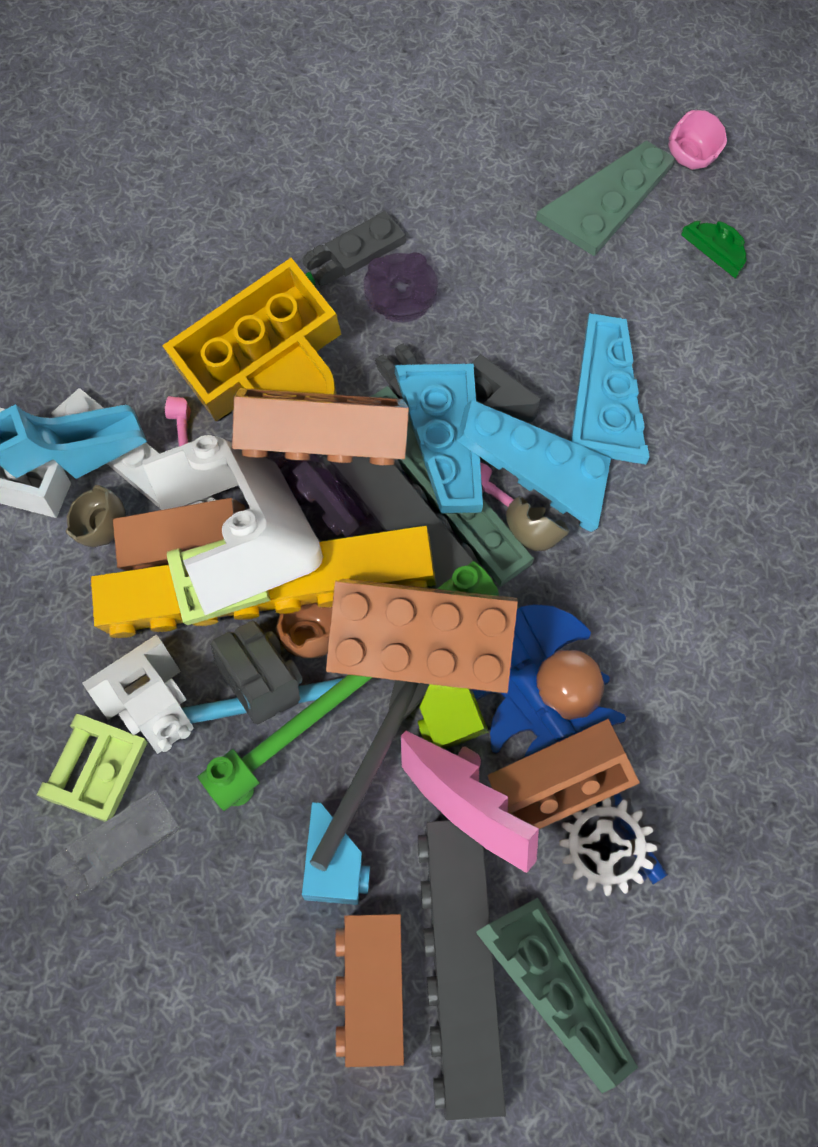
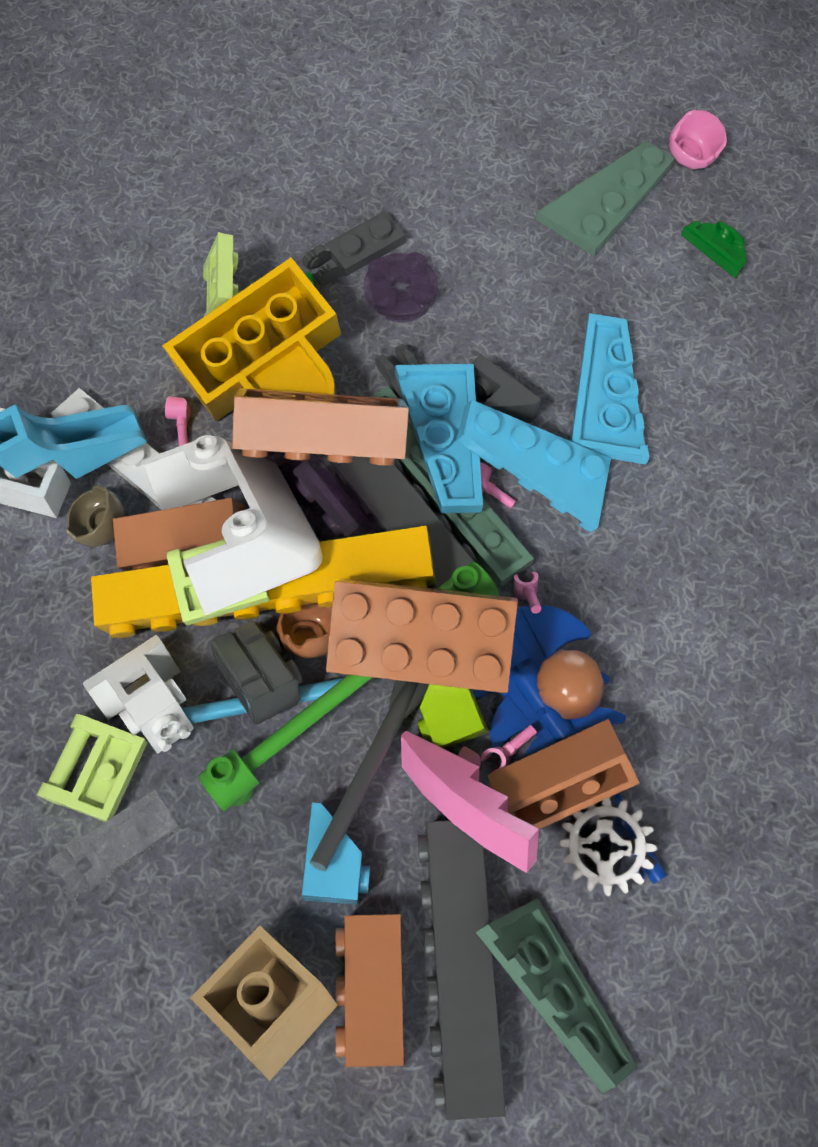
dark tan hair [506,495,570,551] -> none
none -> tan brick [190,925,338,1081]
none -> yellowish green plate [203,232,238,316]
none -> bright pink hand [480,725,537,773]
none -> bright pink hand [513,572,541,613]

